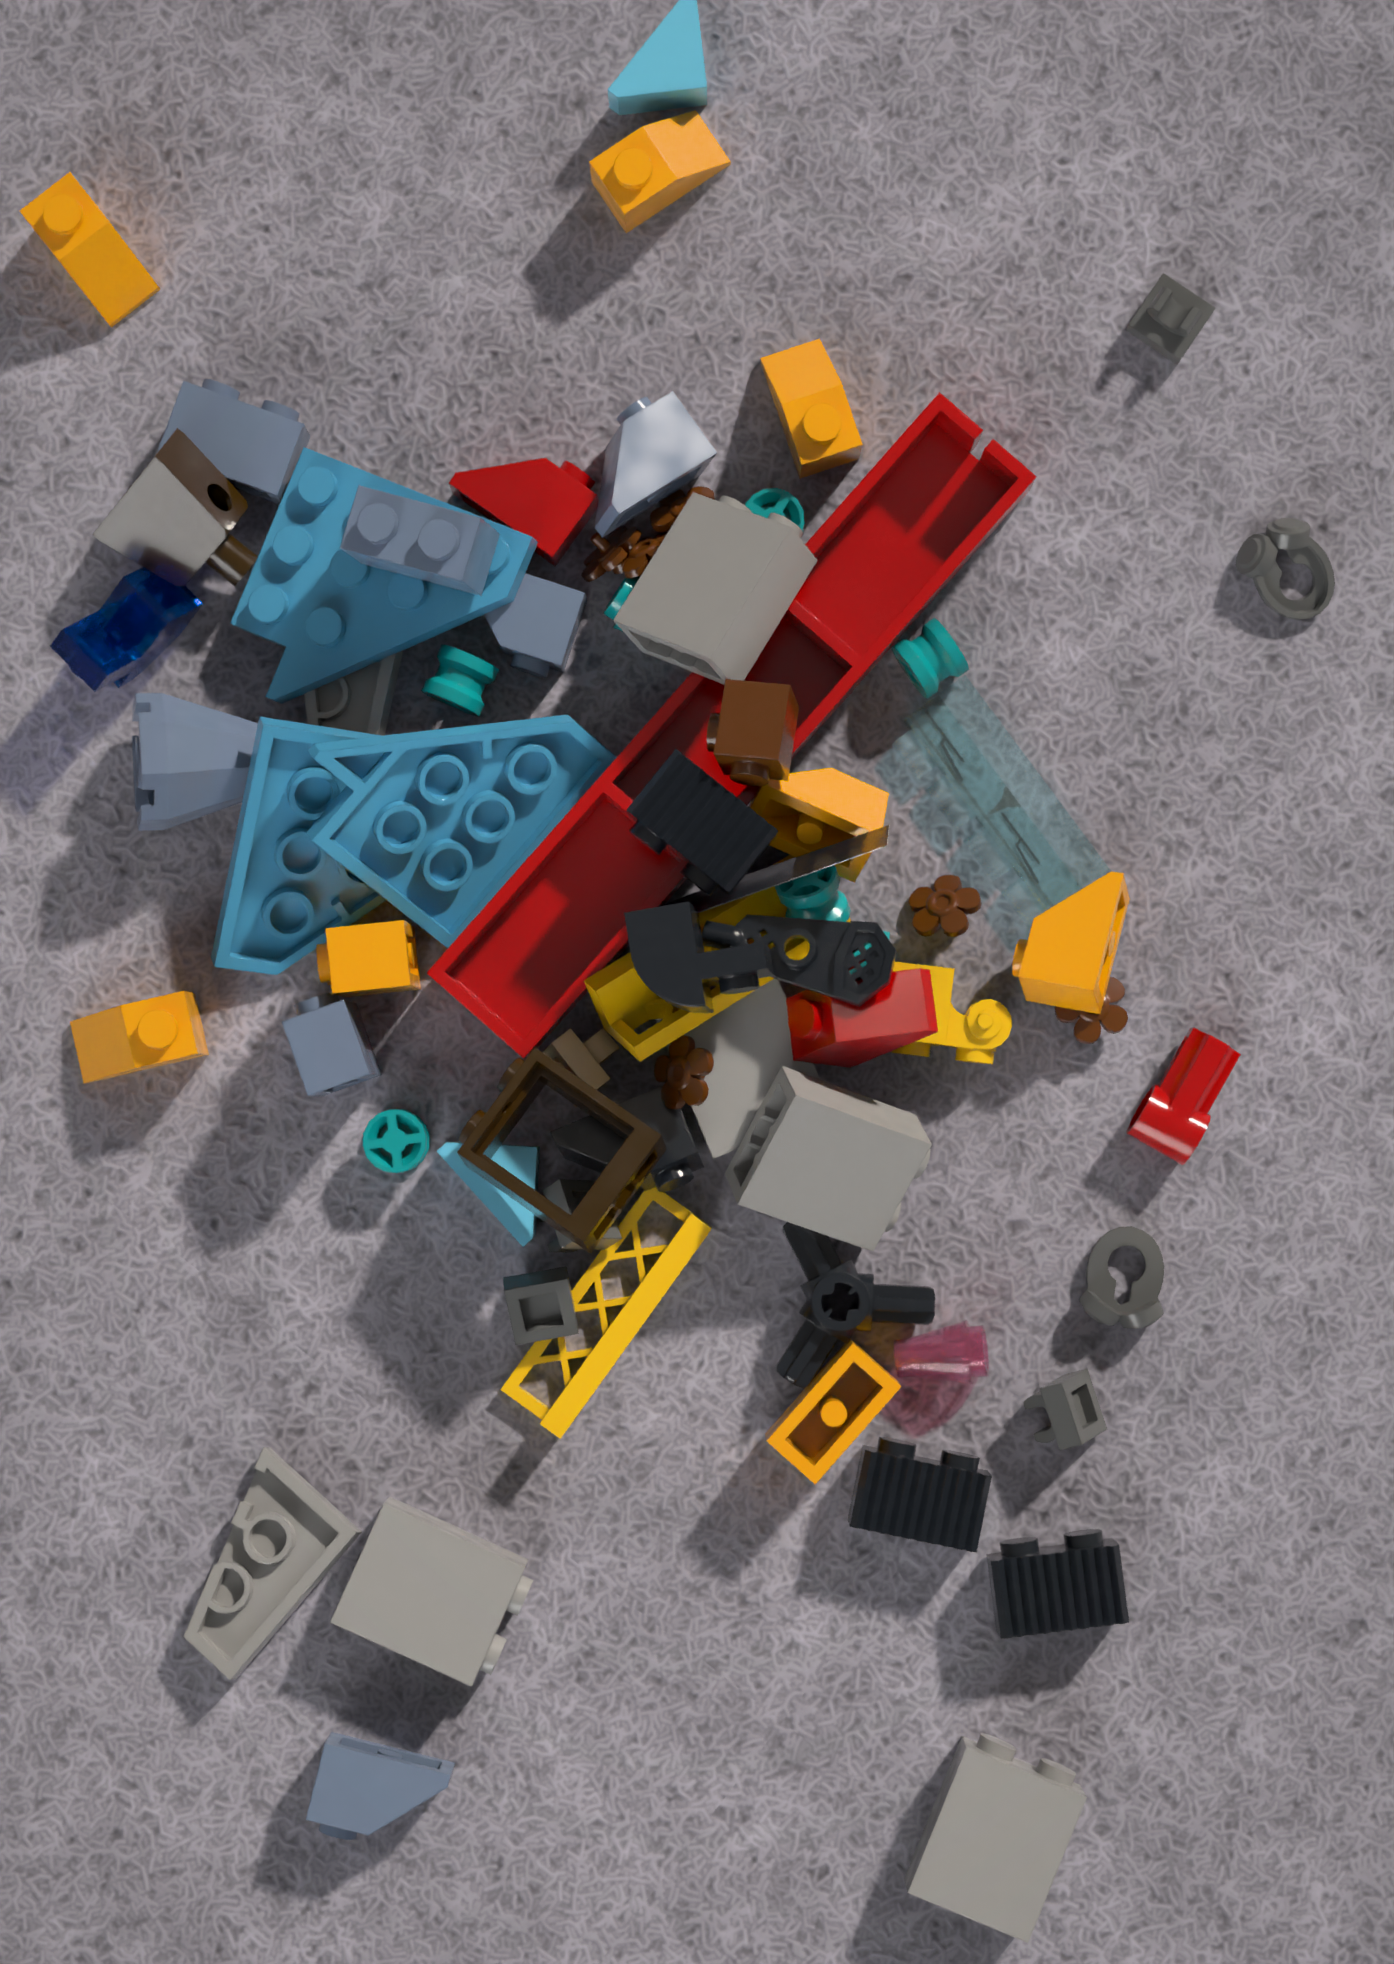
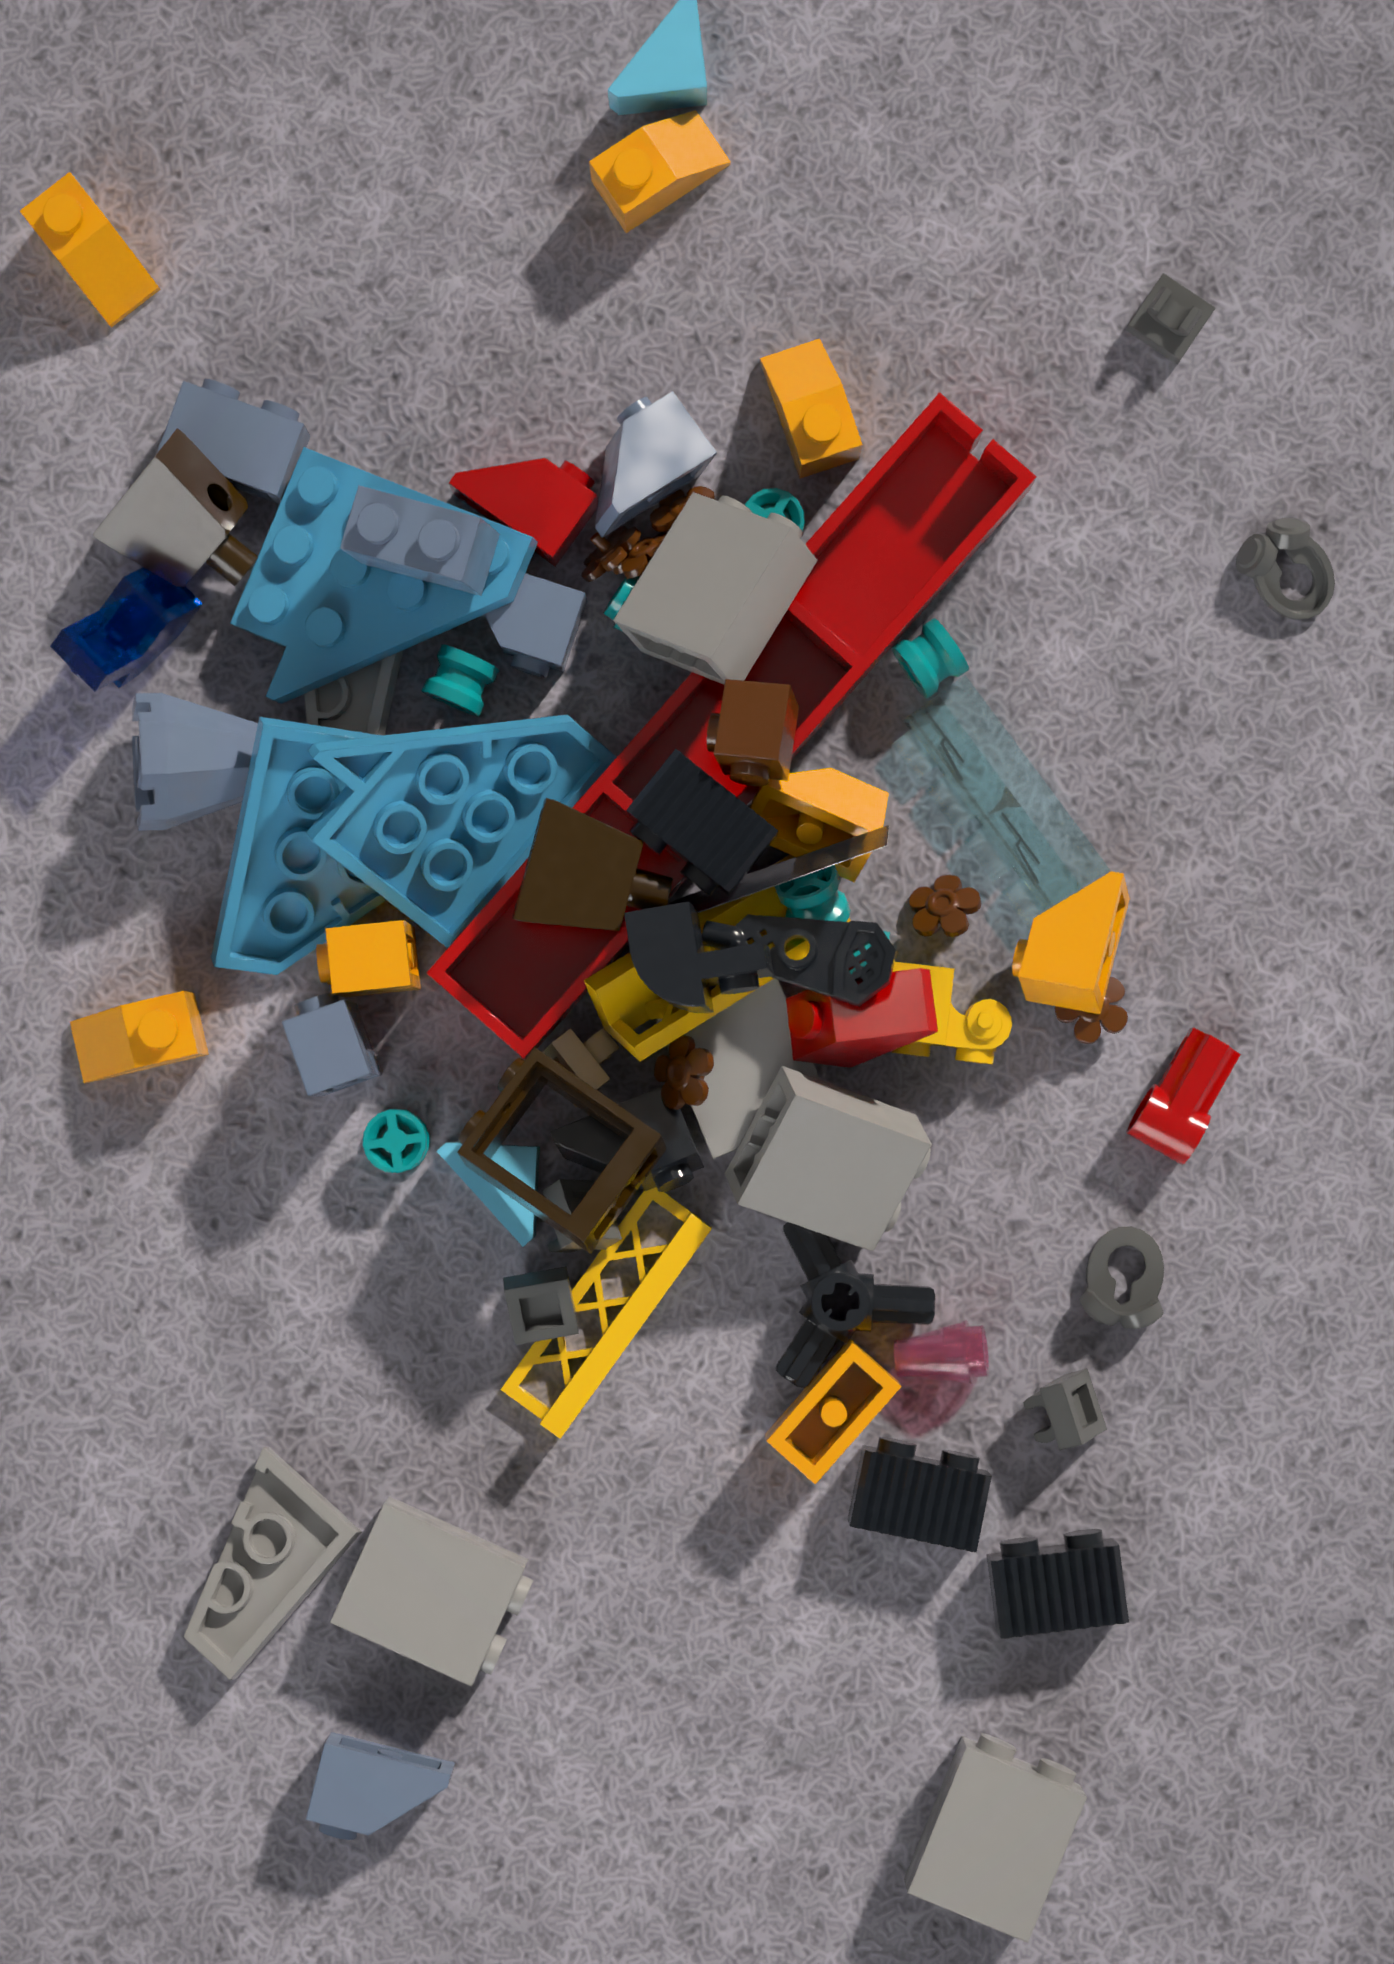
none -> dark brown torso [512,798,673,931]

